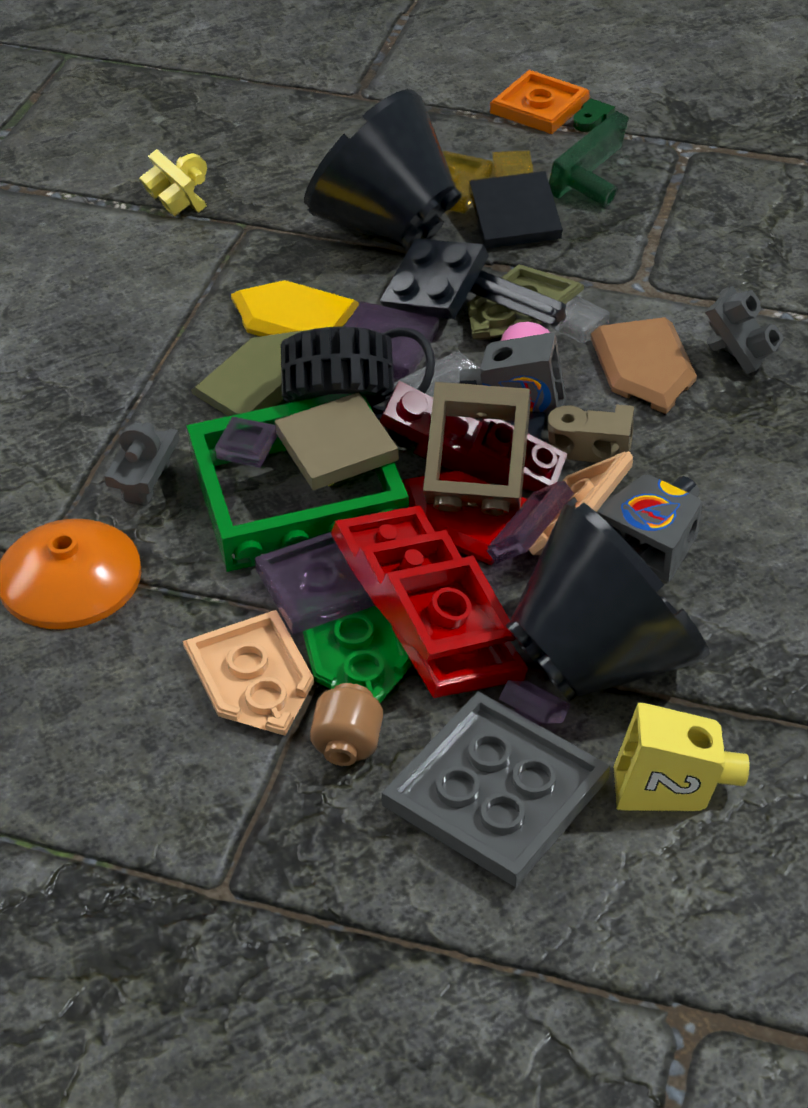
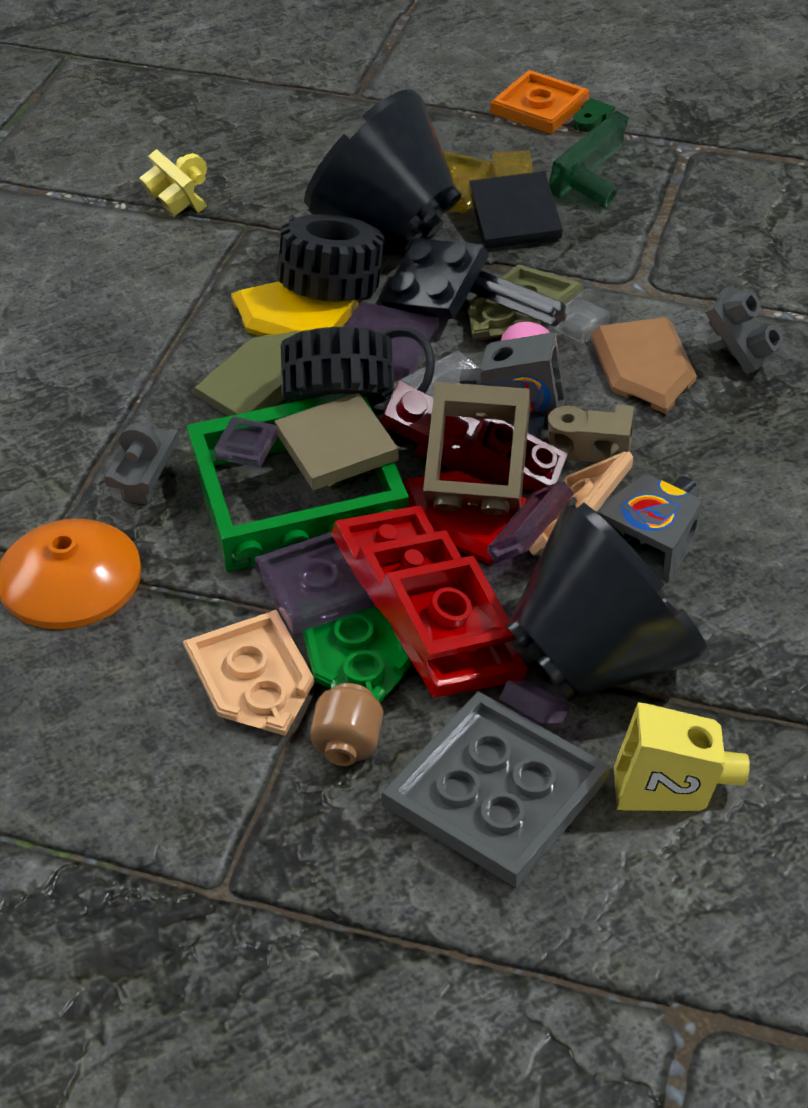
none -> black tyre [277,214,384,301]

